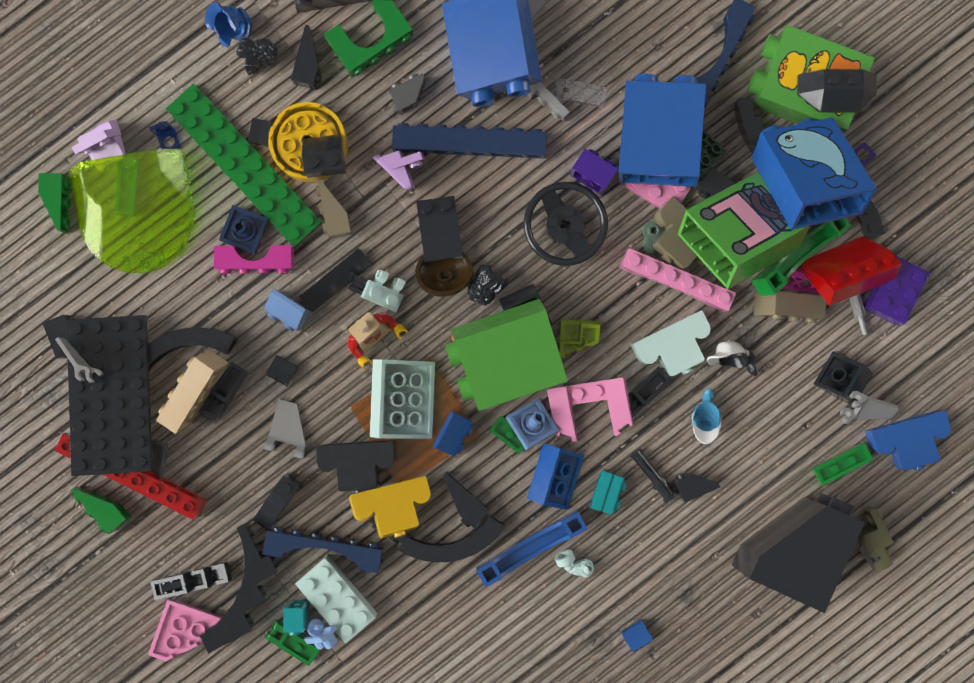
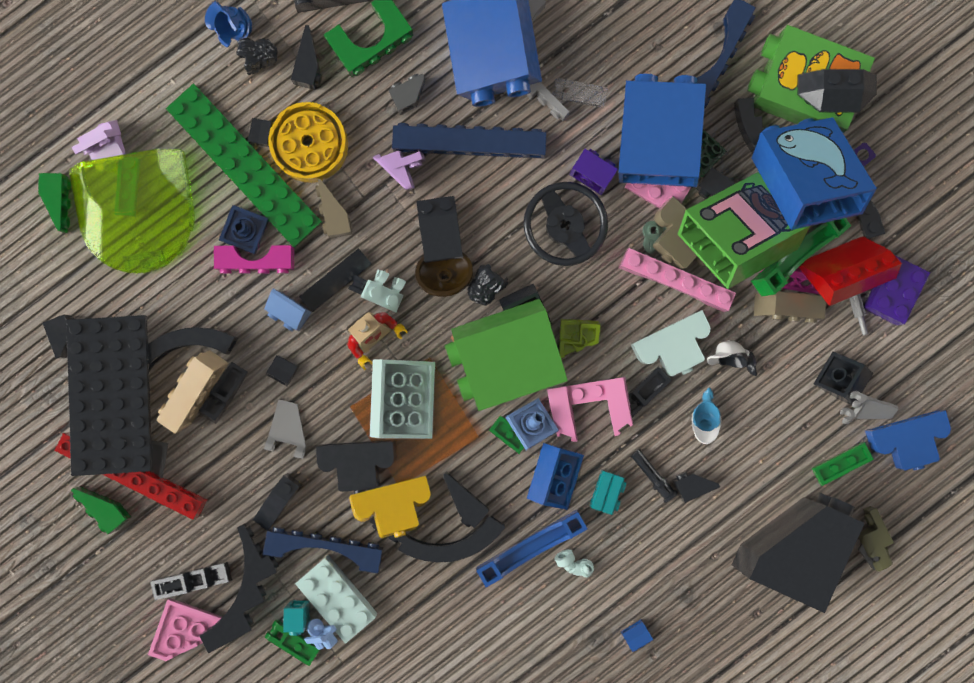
light grey flag [55,337,103,383] -> none
clear blue bracket [149,121,181,154] -> none
black slope [302,134,346,178] -> none
blue slope [433,411,474,456] -> none

